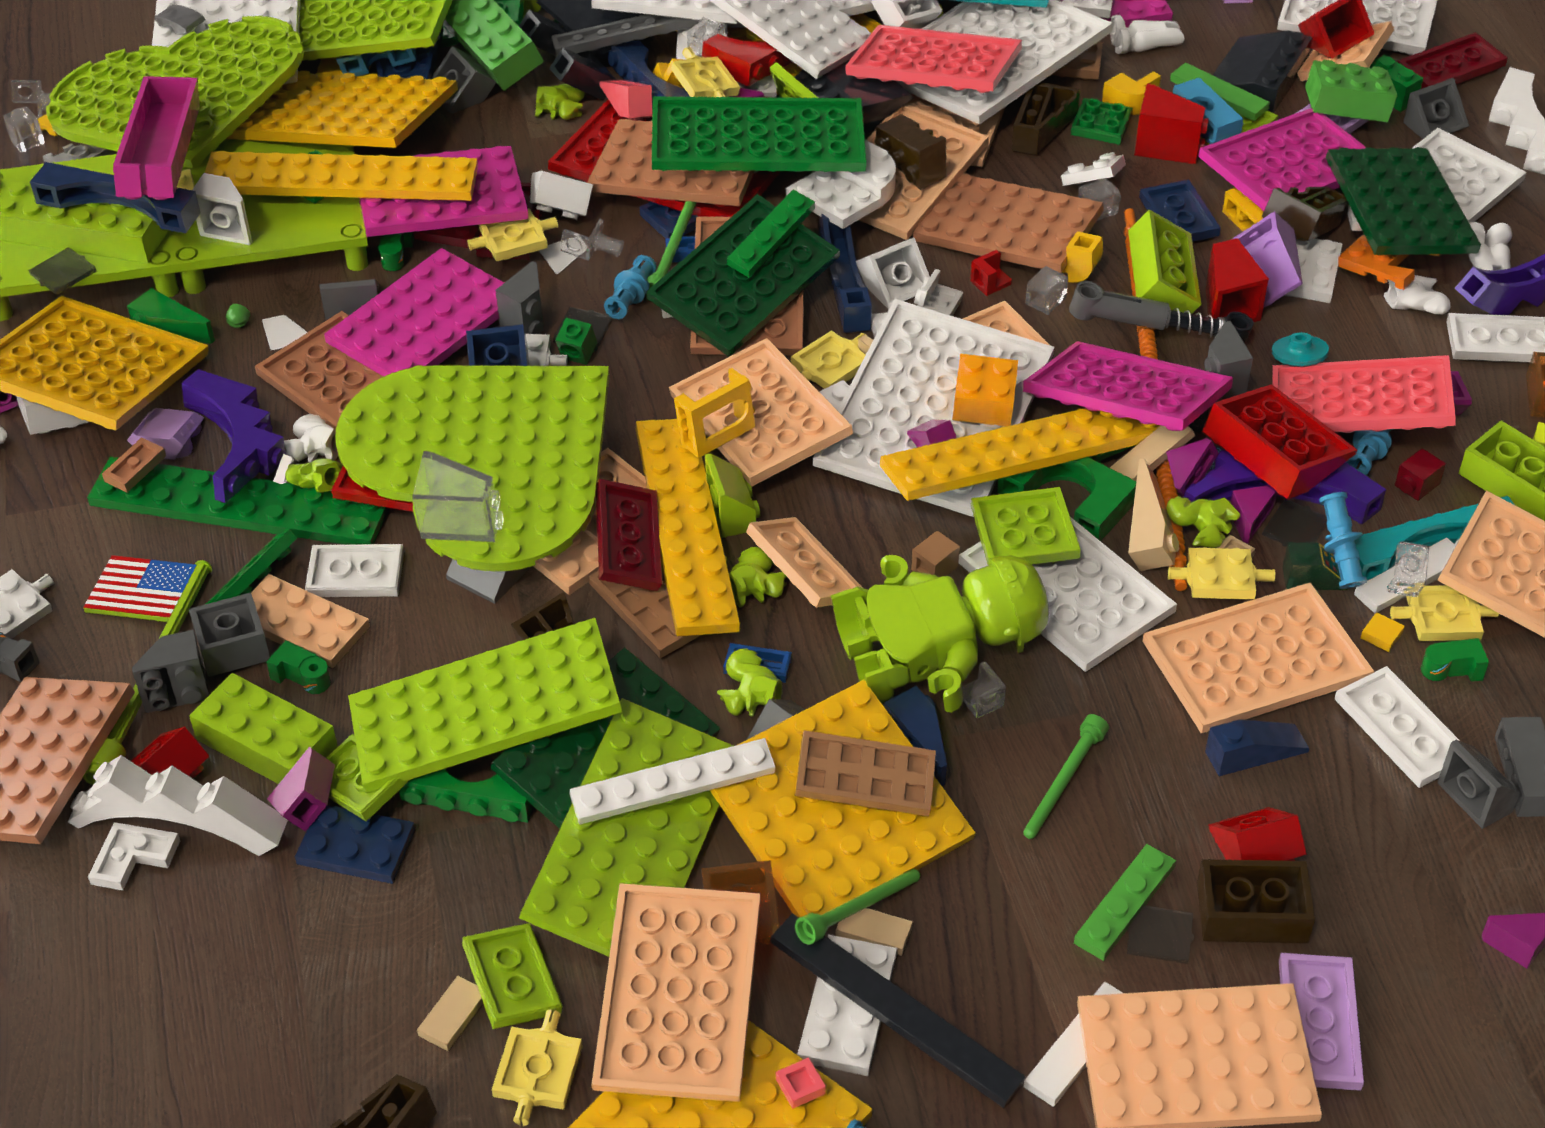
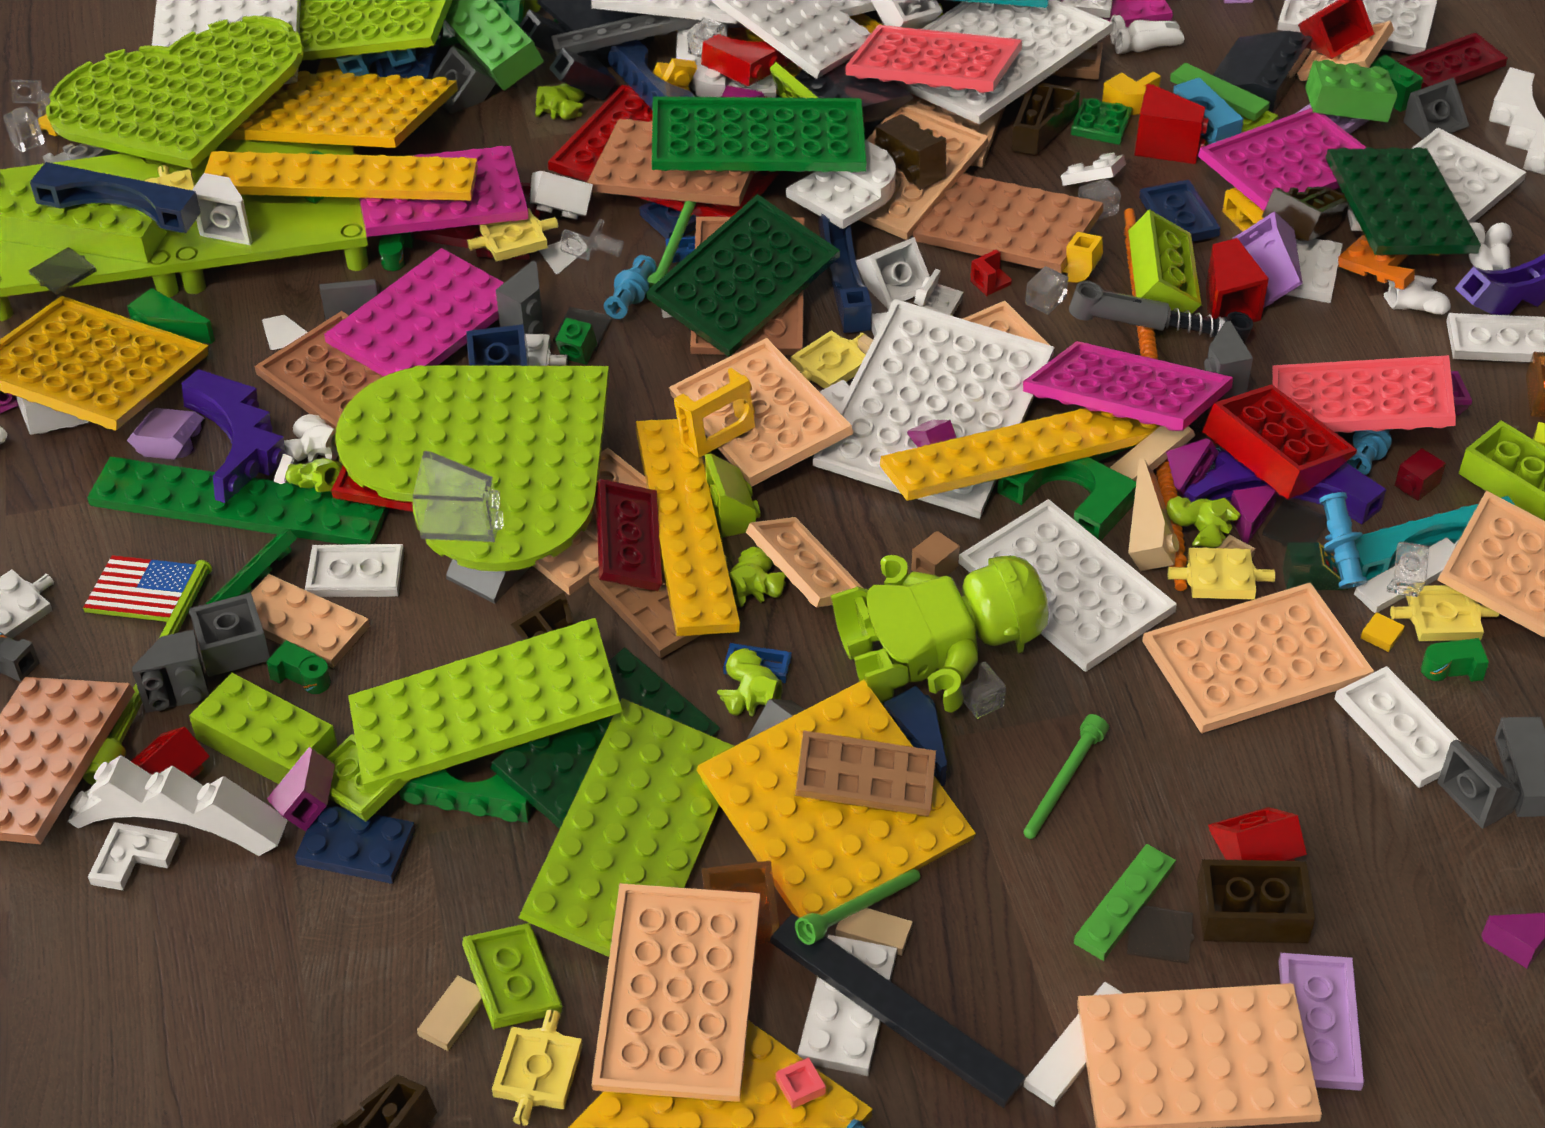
nougat plate [102,437,166,492] -> none
dark pink piece [113,76,200,200] -> none
flat silver slope [154,5,205,34] -> none
bright green hinge [226,304,250,328] -> none
white plate [570,738,775,825] -> none
coral slope [600,80,652,121] -> none
light yellow plate [671,47,740,97] -> none
green plate [727,189,815,278] -> none
light orange brick [952,354,1018,426] -> none
lime plate [971,487,1081,565] -> none
dark blue slope [1205,719,1309,776] -> none
teal piece [1272,332,1329,366] -> none

